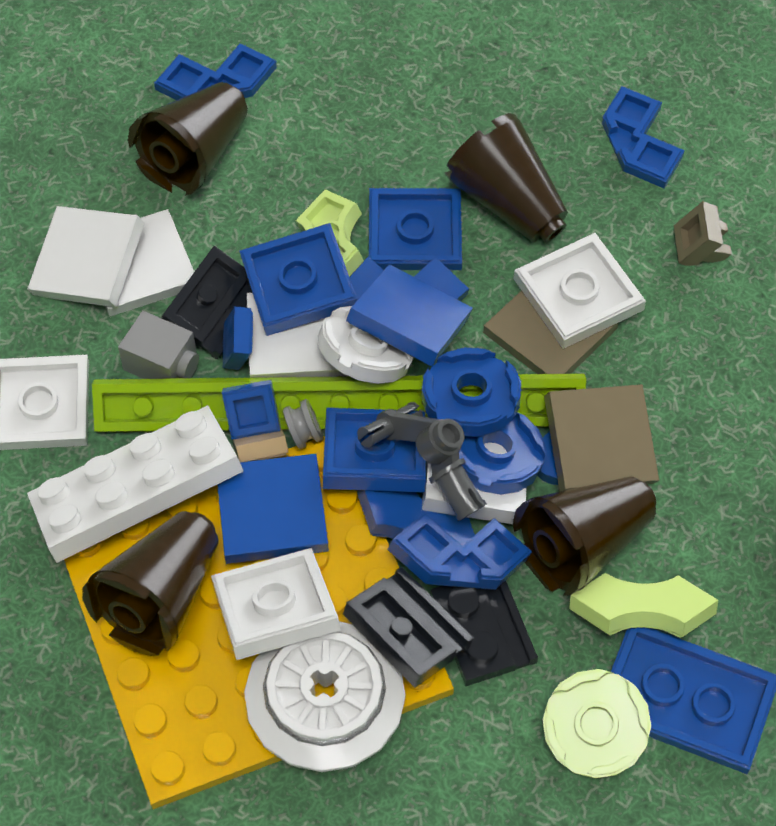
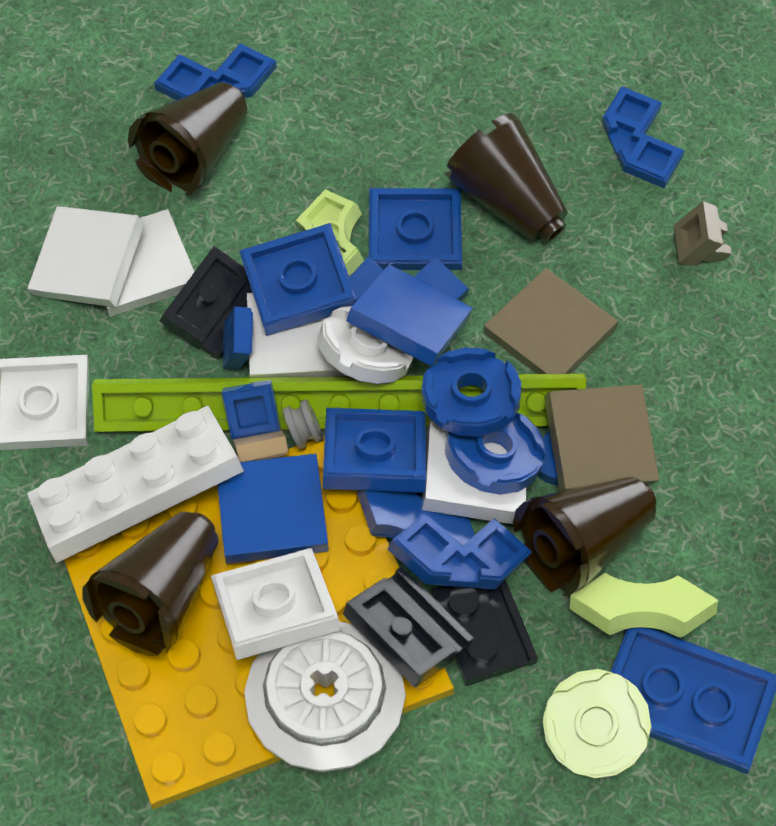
light grey brick [118,310,199,379] -> none
dark grey pin [357,402,487,522] -> none
white tile [514,233,646,349] -> none

